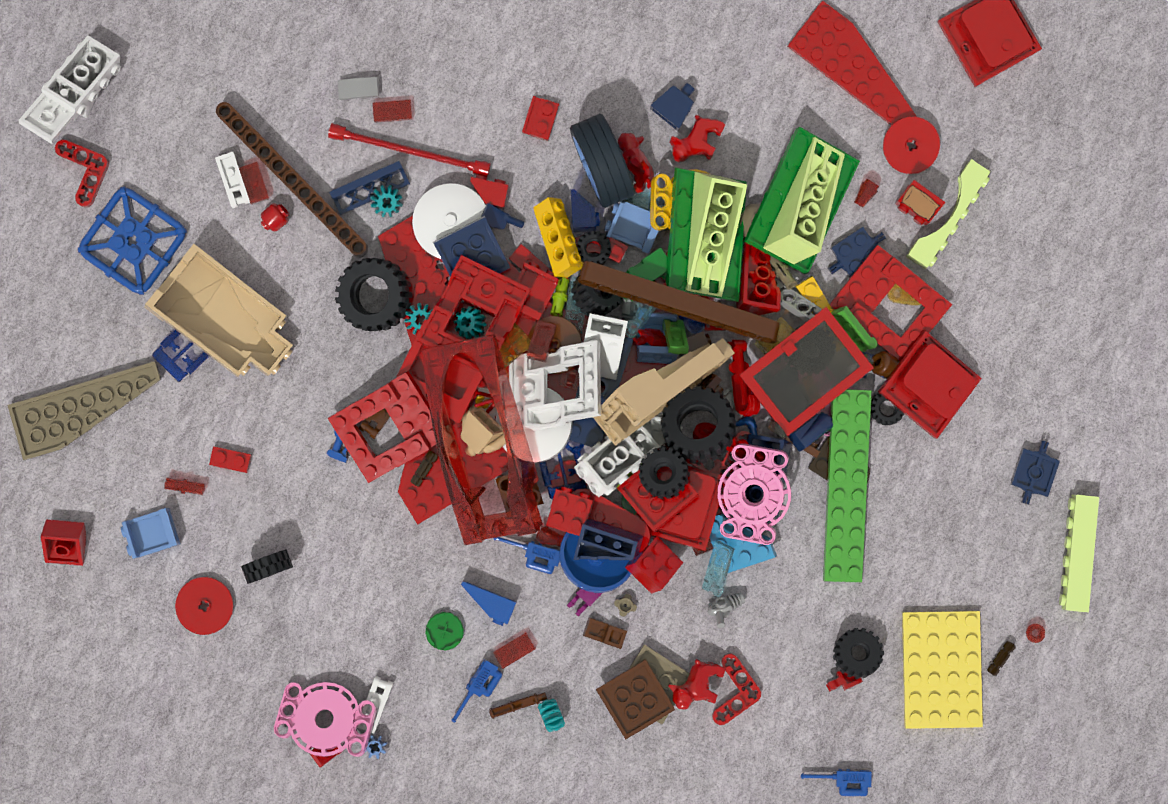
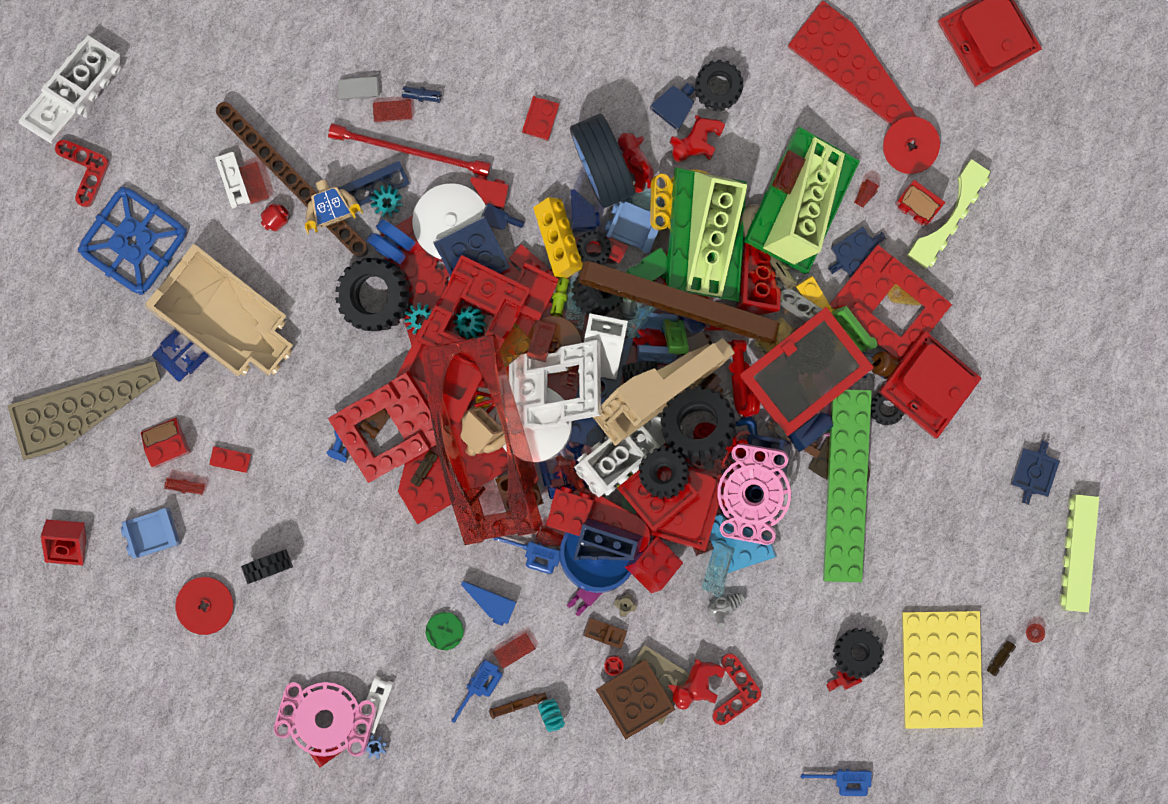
none -> red slope [141,417,191,468]
none -> torso [305,179,364,234]
none -> blue wheel [366,218,416,265]
none -> dark blue pin [402,86,442,103]
none -> clear red plate [555,454,586,493]
none -> red wheel [604,655,624,676]
none -> black tyre [622,361,658,382]
none -> black tyre [695,60,744,111]
none -> clear red plate [772,151,806,195]

